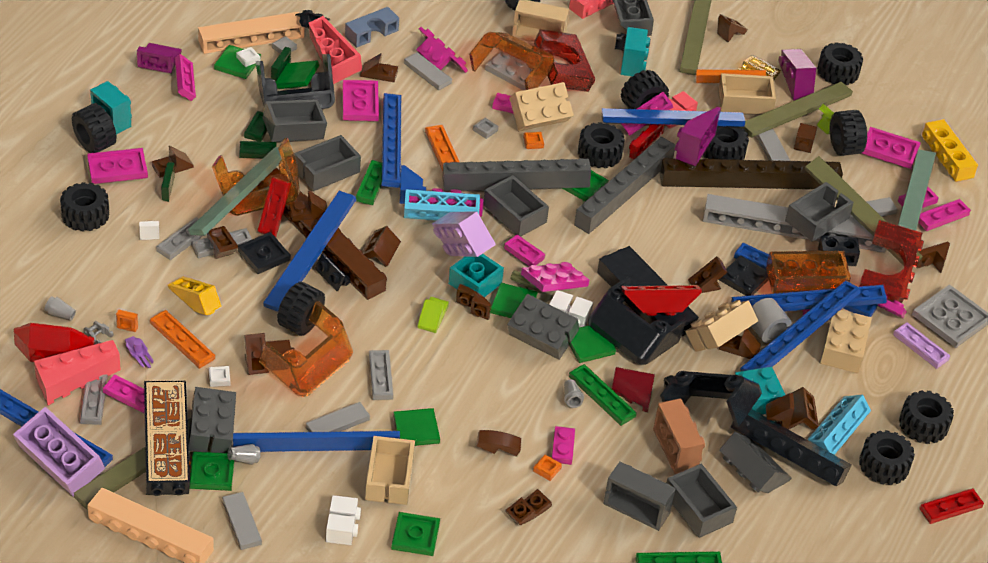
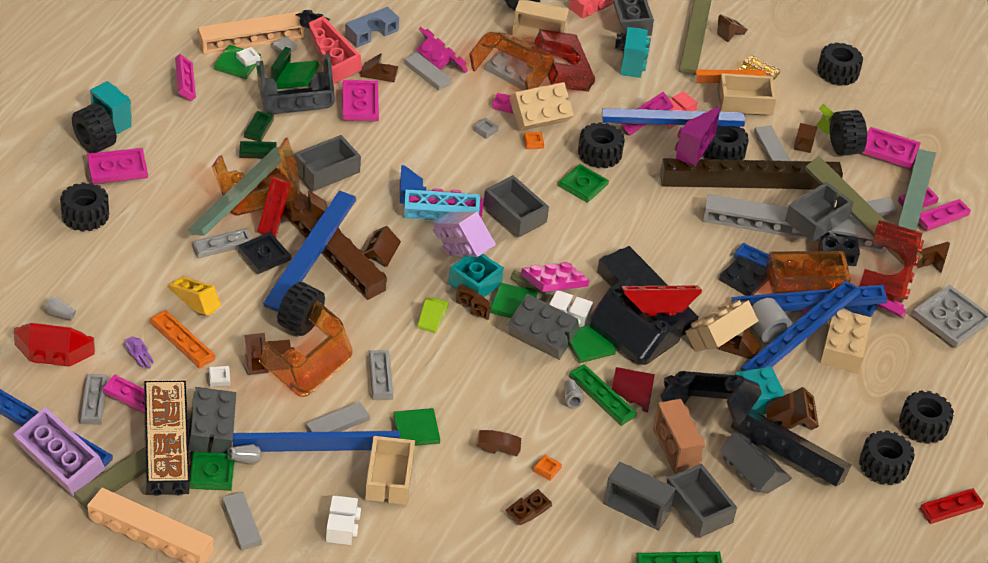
coral wedge [34,340,121,405] -> none
light grey piece [84,321,114,344] -> none
orange tile [116,309,138,332] -> none
magenta bracket [137,43,182,74] -> none
white tile [139,221,159,240] -> none
reddish brown slope [152,146,194,178] -> none
light grey tile [156,217,203,260] -> none
dark green tile [161,162,175,202] -> none
reddish brown slope [207,226,238,259] -> none
dark grey piece [263,99,327,142] -> none
black hinge [315,253,350,291] -> none
green plate [356,160,382,205] -> none
blue tile [381,93,401,188] -> none
green tile [391,512,441,556] -> none
orange tile [425,125,459,171] -> none
dark grey brick [443,158,591,192] -> none
dark pink plate [504,235,545,267] -> none
dark pink plate [552,426,575,465] -> none
dark grey brick [574,137,676,234] -> none
black tyre [621,70,669,109] -> none
red plate [629,124,665,160] -> none
reddish brown slope [688,256,727,293] -> none
olive tile [740,82,853,138] -> none
magenta wedge [778,49,816,101] -> none
medium azure fence [808,395,871,455] -> none
lavender tile [893,322,950,369] -> none
yellow brick [922,119,978,182] -> none

